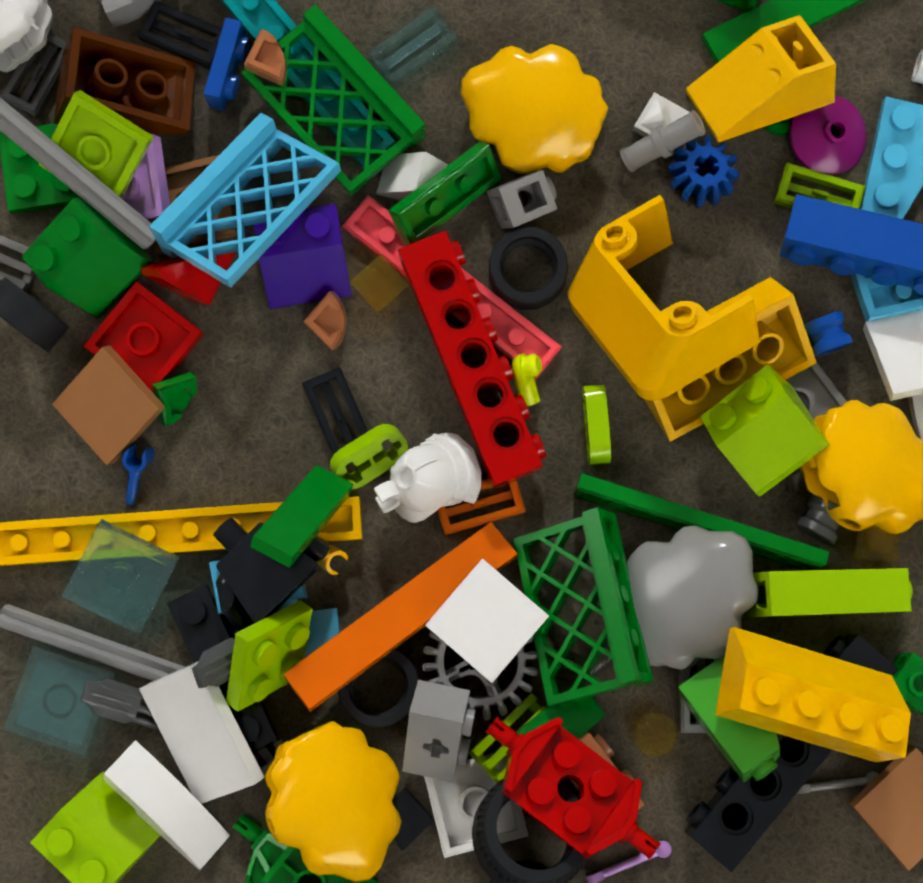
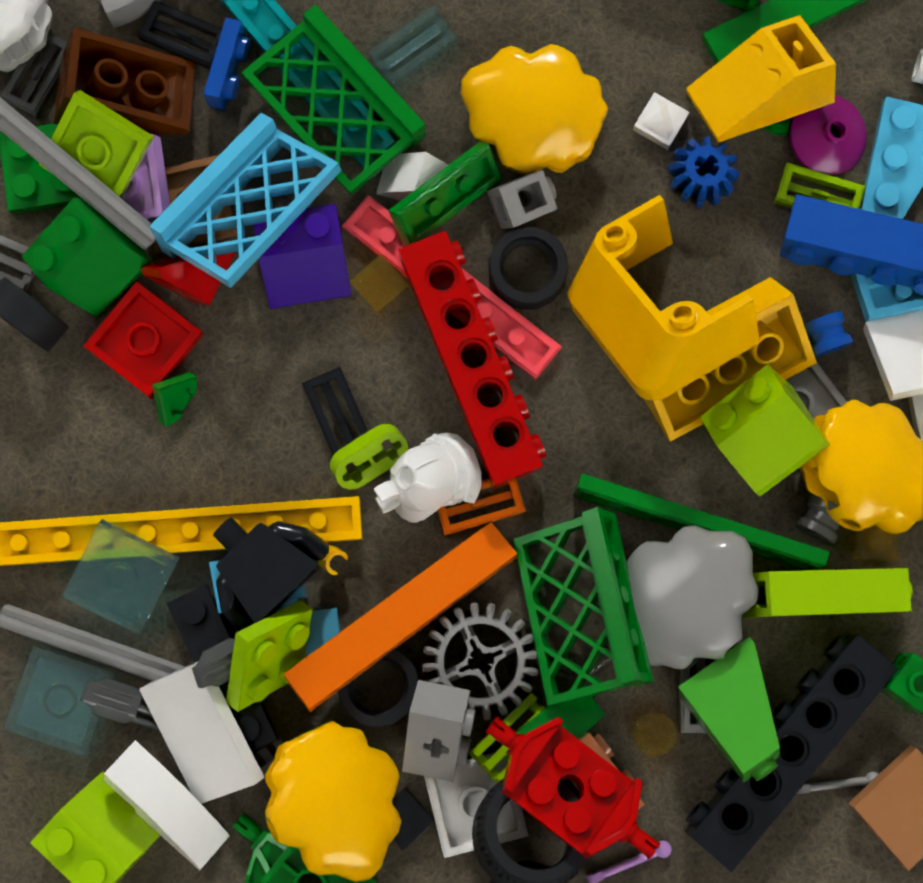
medium nougat tile [52,345,166,466] -> none
blue hand [122,443,155,505] -> none
nougat tile [244,28,287,87] -> none
green tile [250,465,354,568] -> none
nougat tile [303,291,347,350] -> none
white tile [425,558,549,683] -> none
neon yellow arm [512,353,542,407] -> none
lime beam [582,385,611,465] -> none
light grey pin [620,110,706,172] -> none
yellow slope [715,627,911,763] -> none

